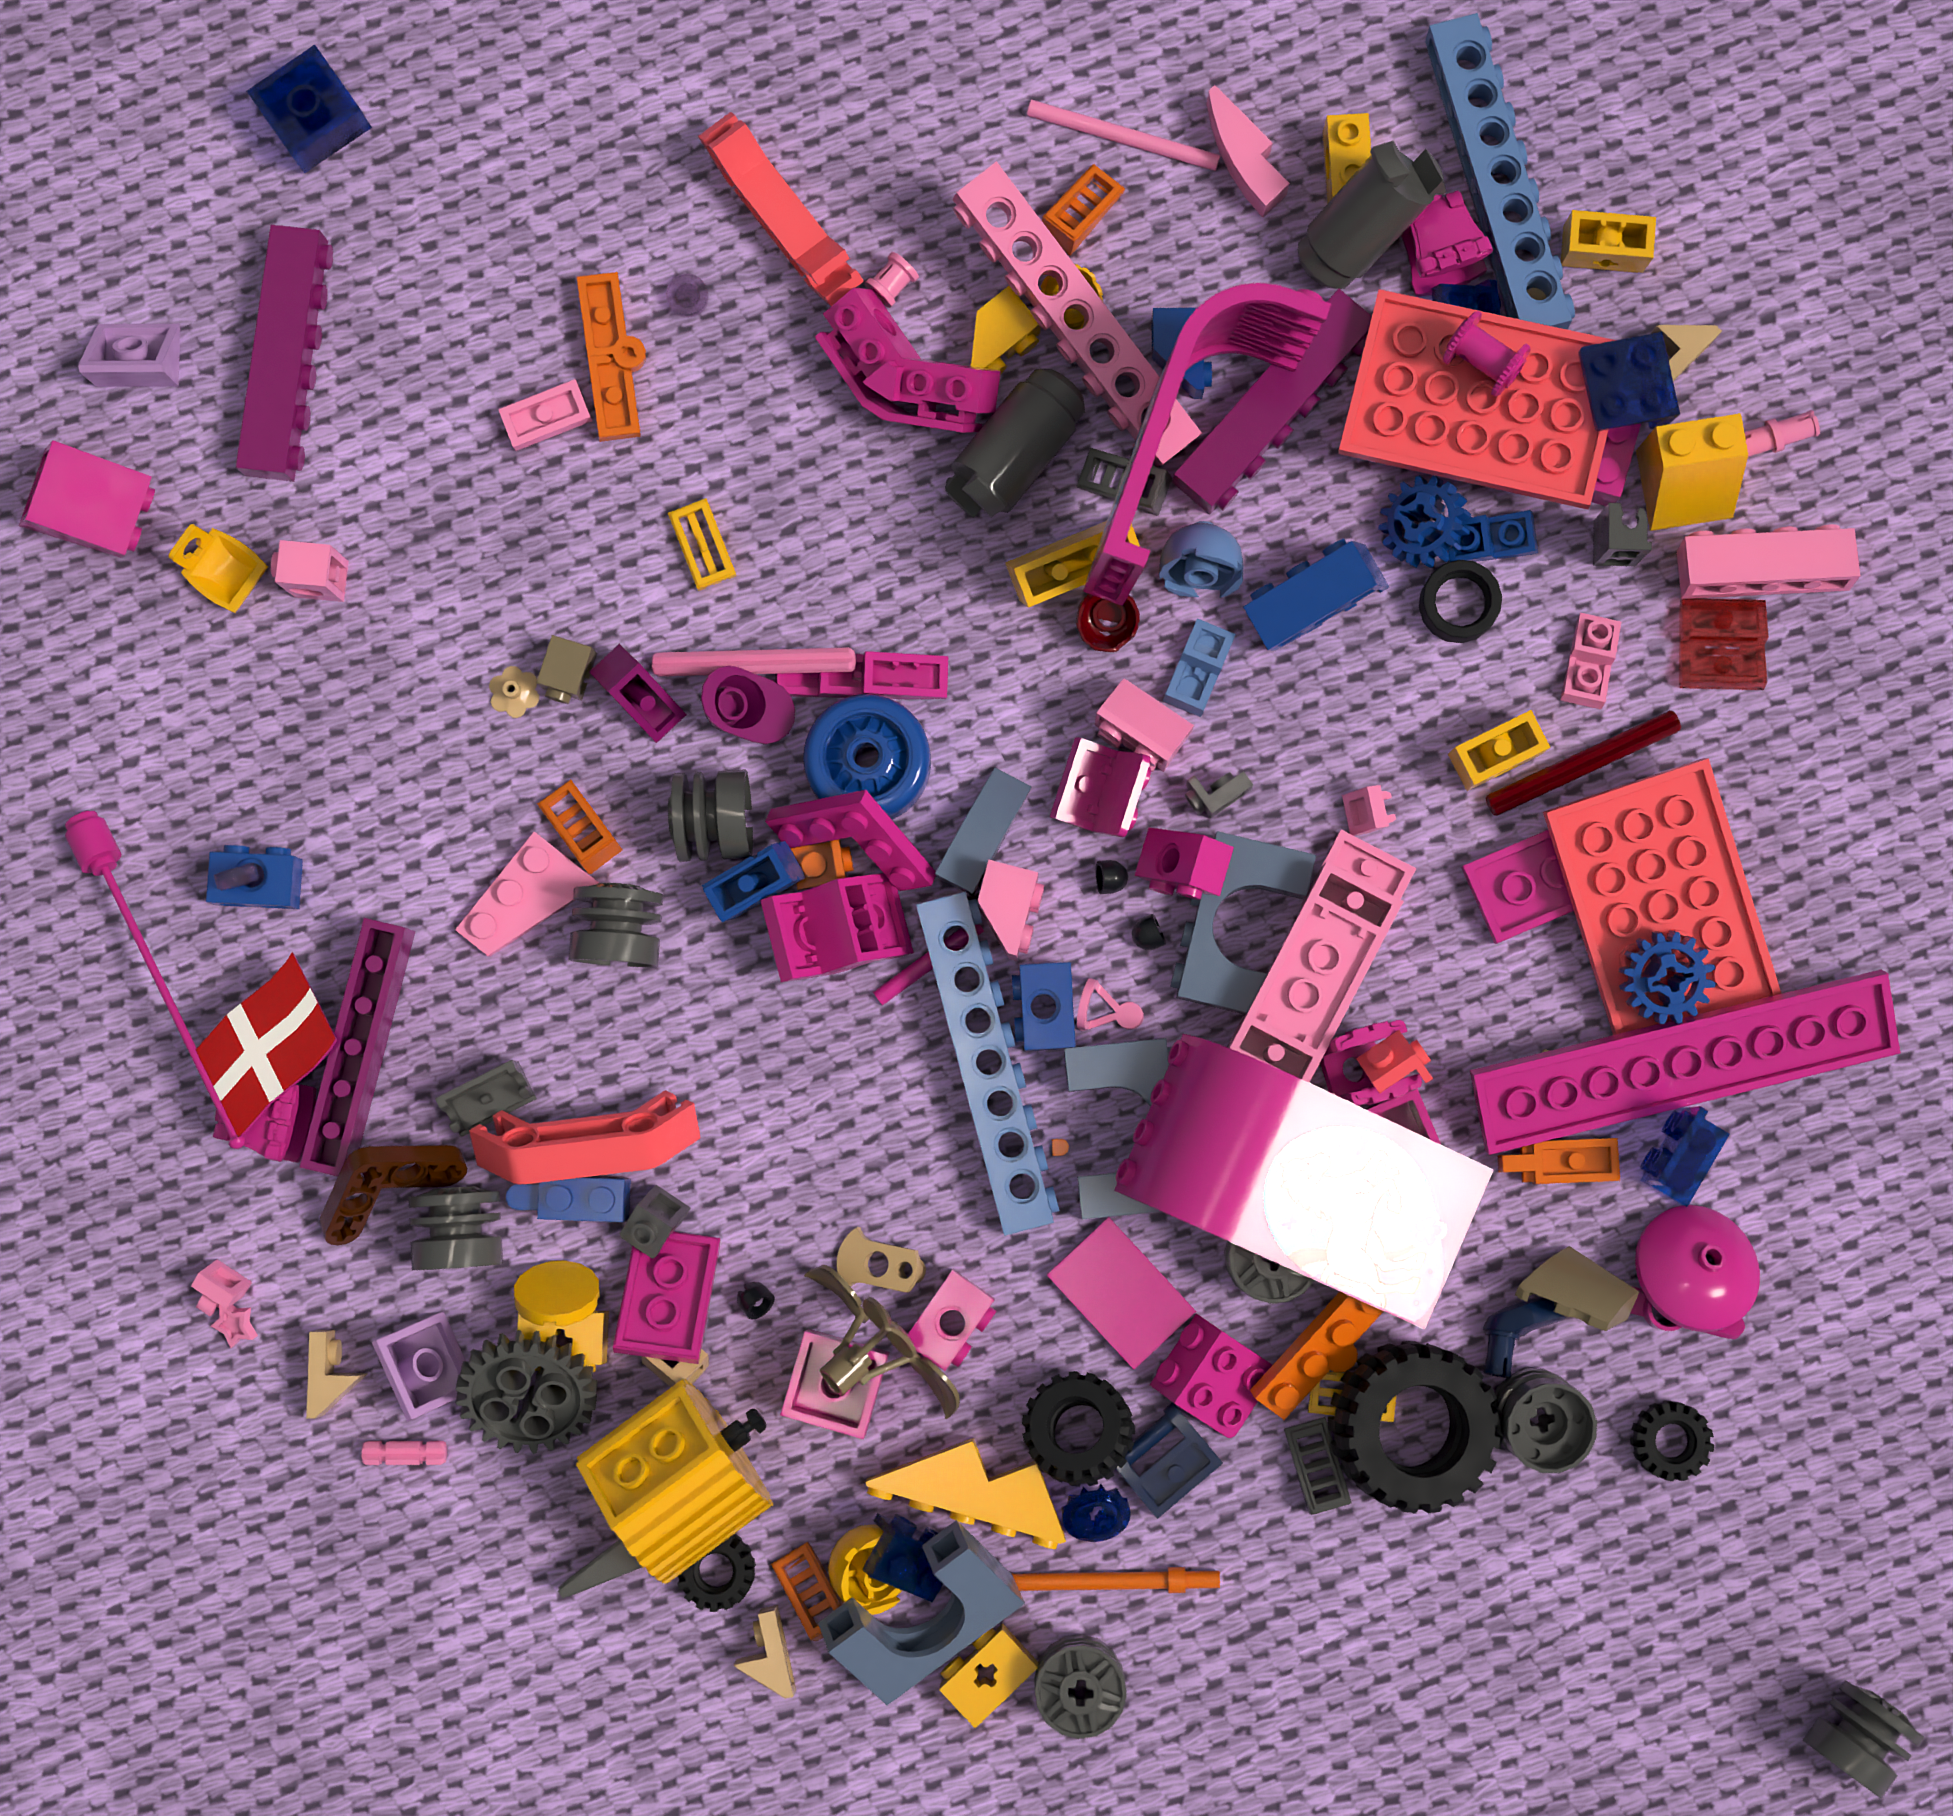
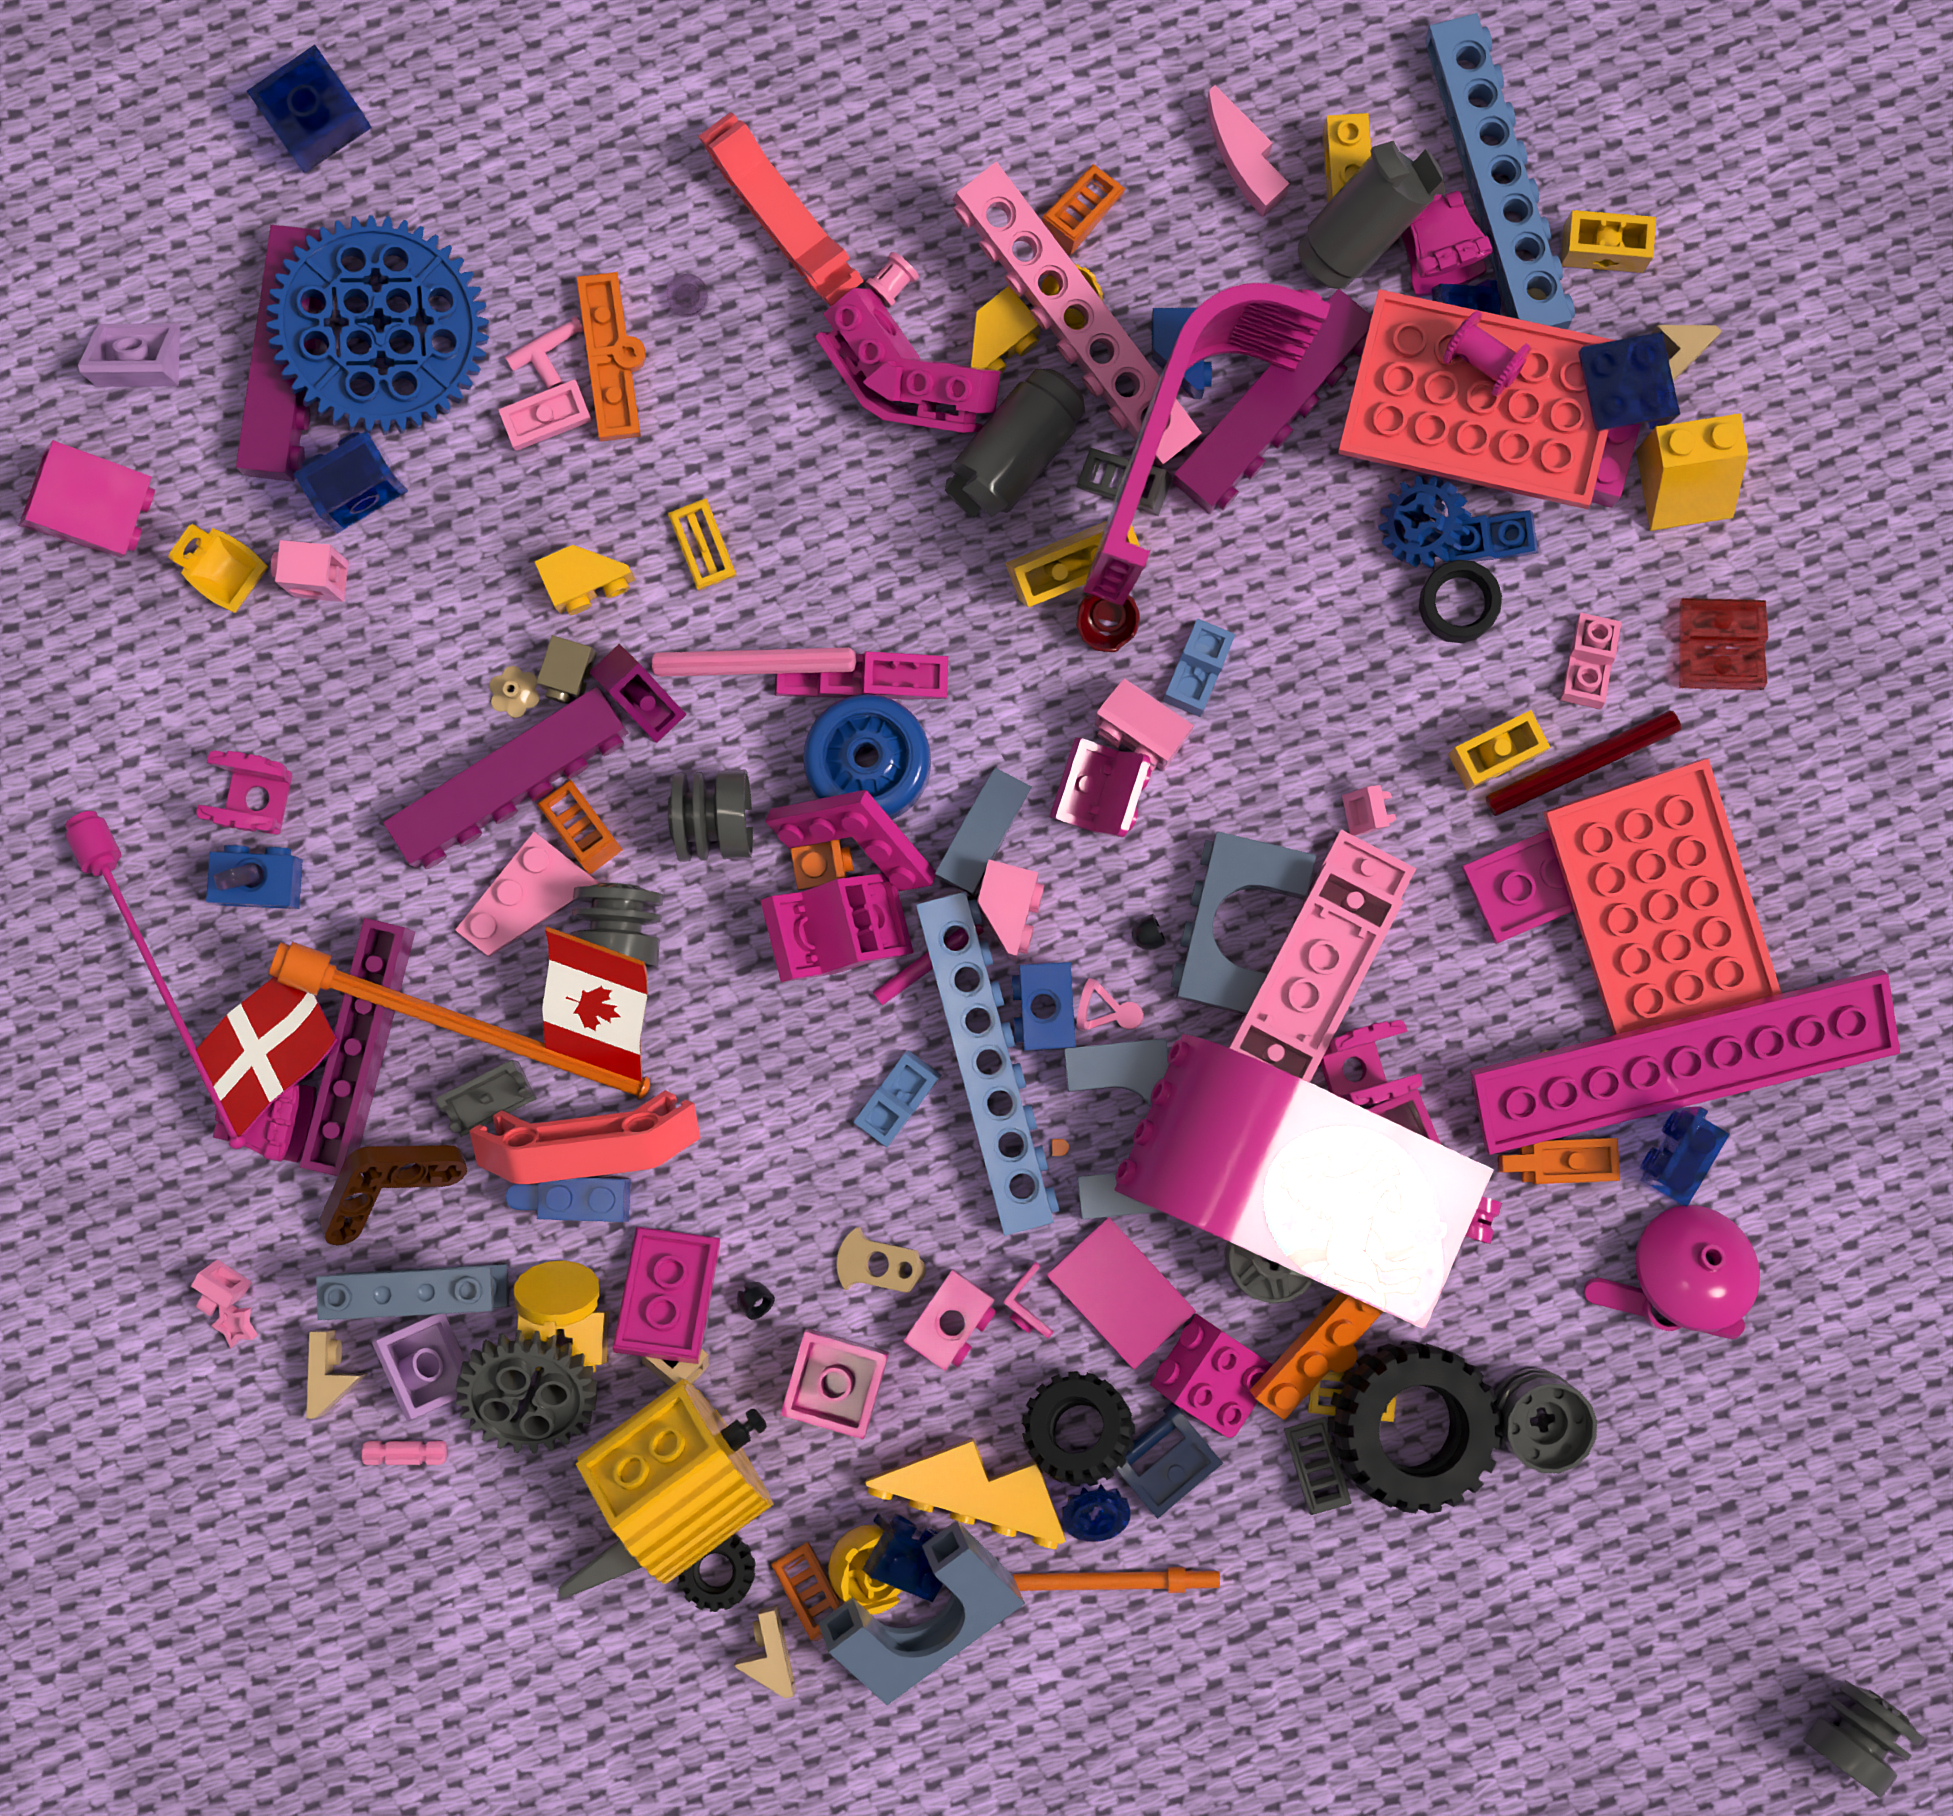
dark grey wheel [408,1186,503,1270] -> none
flat silver bracket [620,1185,691,1258] -> none
magenta piece [700,665,795,744] -> none
blue brick [702,841,806,922] -> none
dark tan plant [804,1265,960,1419] -> none
yellow brick [939,1623,1038,1728] -> none
bright pink axle [1027,99,1221,171] -> none
dark grey wheel [1034,1634,1127,1739] -> none
black hinge [1095,860,1129,894] -> none
dark pink brick [1134,827,1234,900] -> none
medium blue cylinder [1159,521,1244,598] -> none
flat silver bracket [1184,771,1253,819] -> none
blue wedge [1243,539,1390,651] -> none
coral bracket [1356,1030,1433,1093] -> none
dark blue arm [1483,1296,1566,1378] -> none
dark tan slope [1515,1246,1639,1331] -> none
dark grey hinge [1593,503,1652,567] -> none
blue gear [1619,930,1716,1024] -> none
black tyre [1630,1401,1714,1482] -> none
bright pink brick [1676,524,1861,599] -> none
bright pink pin [1744,410,1820,457] -> none
none -> dark pink piece [197,751,292,835]
none -> blue gear [266,215,489,435]
none -> flag [268,926,650,1100]
none -> clear blue brick [294,430,408,534]
none -> sand blue fence [316,1264,510,1321]
none -> magenta brick [383,686,629,869]
none -> bright pink piece [505,316,584,390]
none -> yellow slope [534,544,636,615]
none -> medium blue slope [853,1050,942,1147]
none -> dark pink bracket [1003,1261,1053,1339]
none -> dark pink wheel [1465,1196,1502,1244]

